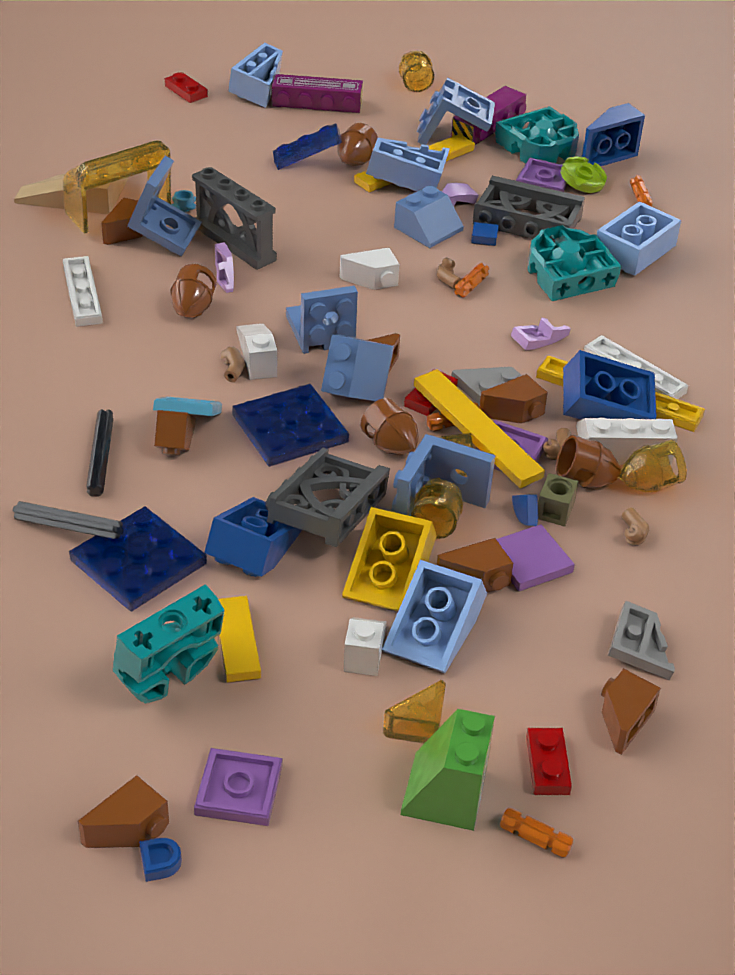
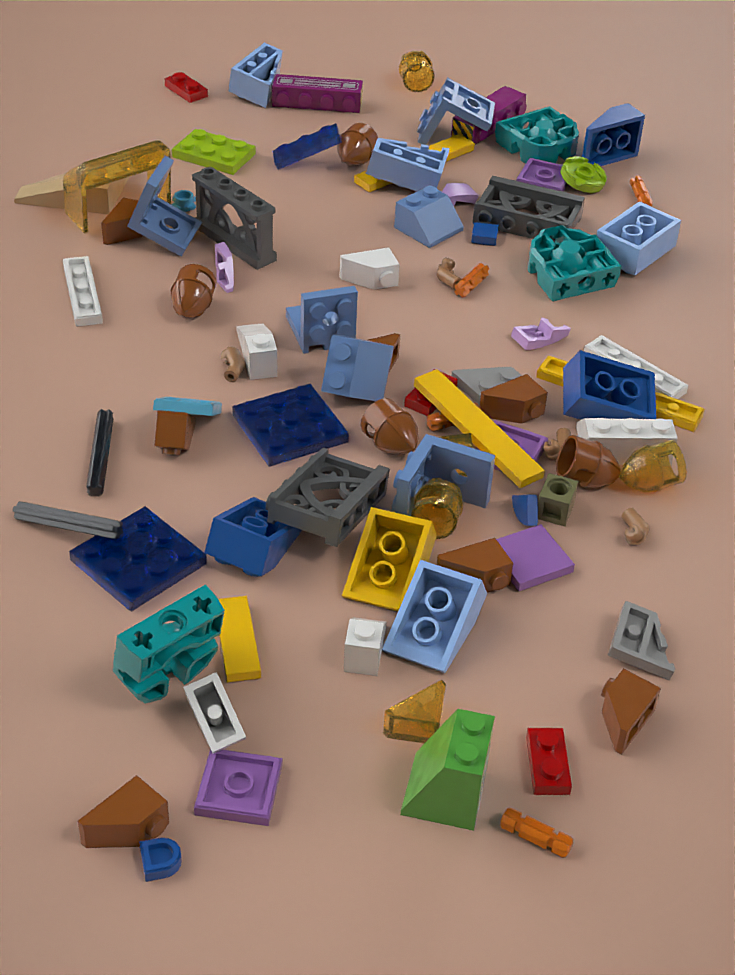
none -> lime plate [172,129,256,175]
none -> white slope [183,672,246,754]

